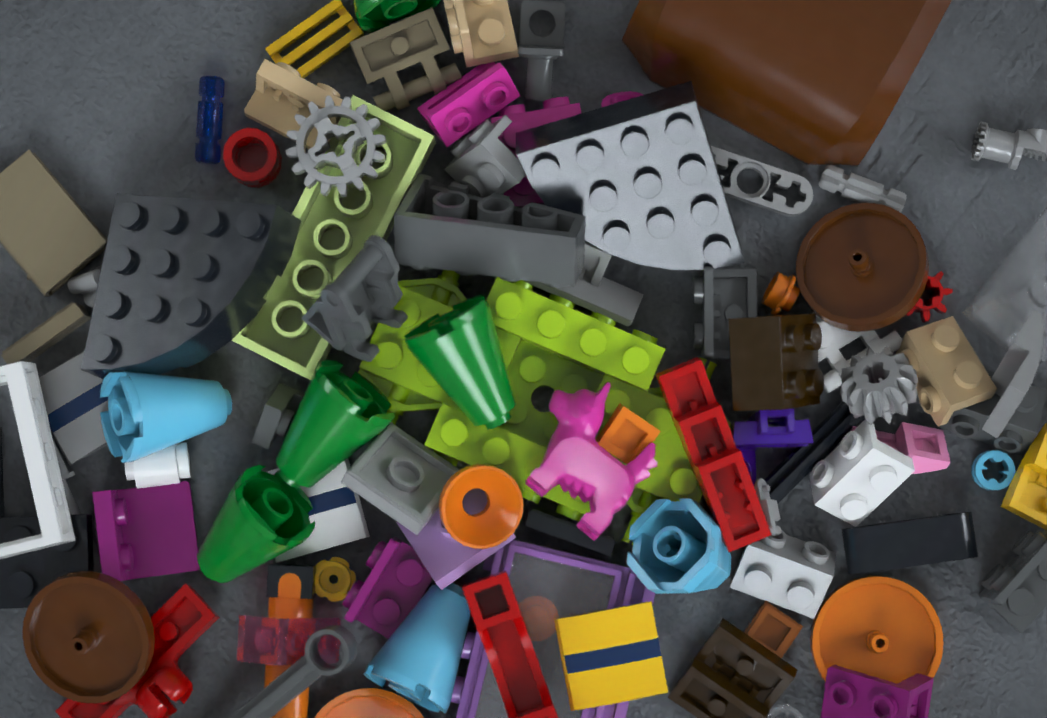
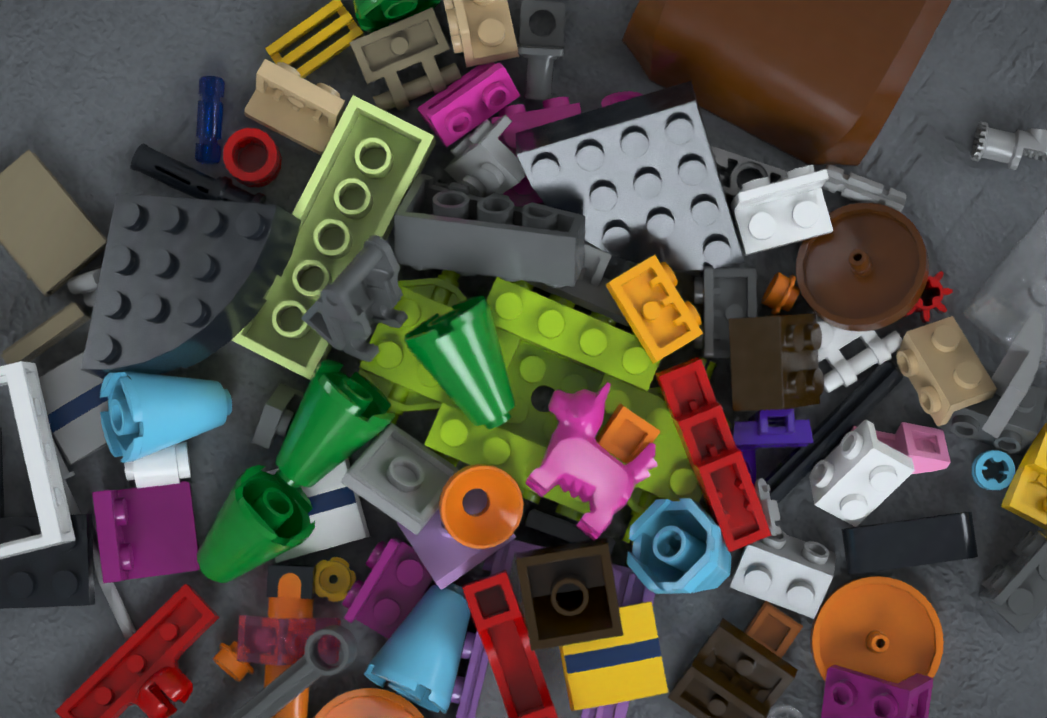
reddish brown piece [22,571,155,703] -> none
light grey gear [286,96,386,197] -> none
light grey gear [840,346,918,425] -> none
none -> black pin [130,143,266,204]
none -> orange plate [212,641,254,682]
none -> dark brown slope [516,538,624,651]
none -> light orange bracket [605,255,703,364]
none -> white bracket [730,165,833,256]

